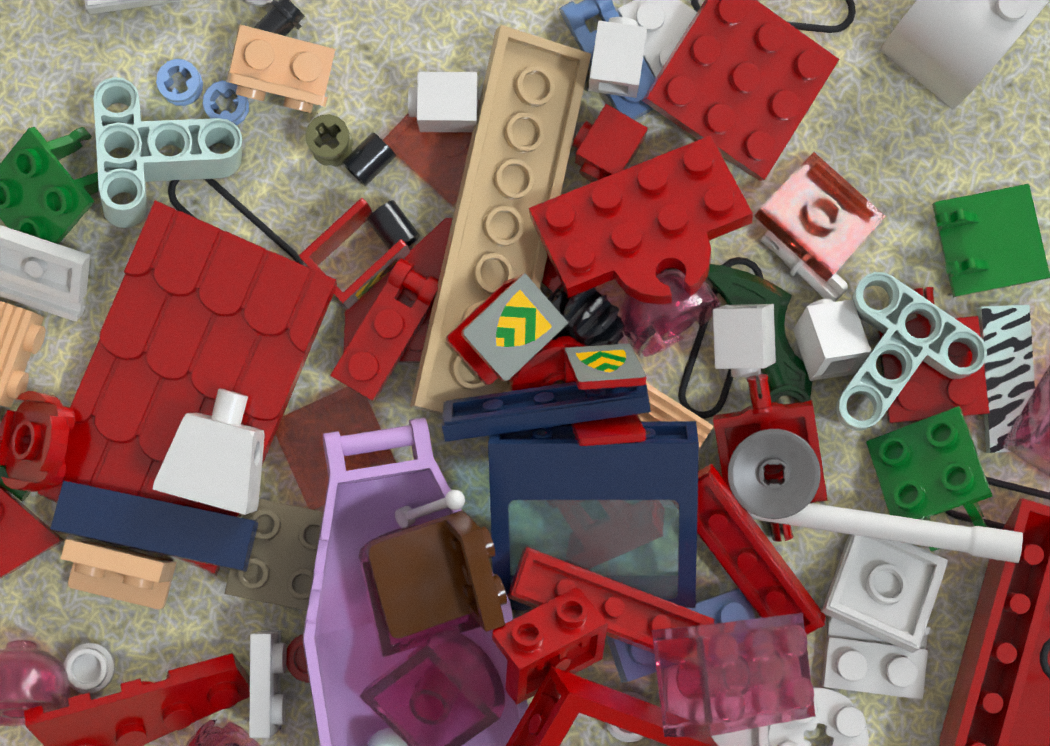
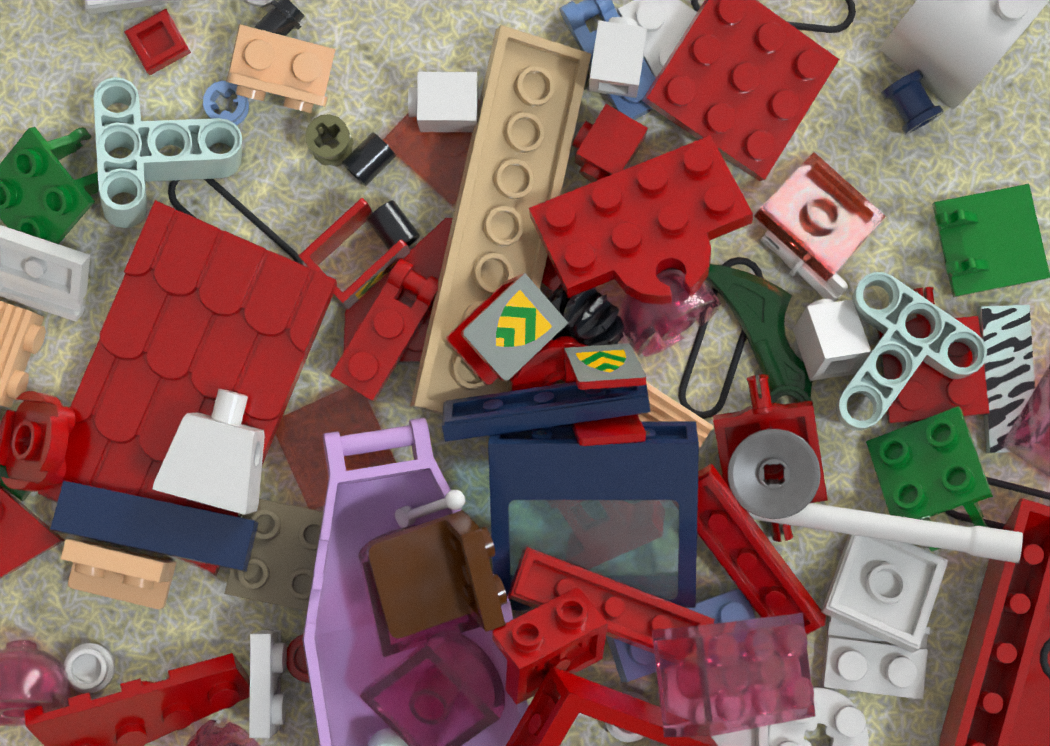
light blue bush [156,59,203,106] -> none
white brick [713,304,776,377] -> none
none -> red tile [124,9,191,76]
none -> dark blue bush [881,70,944,135]

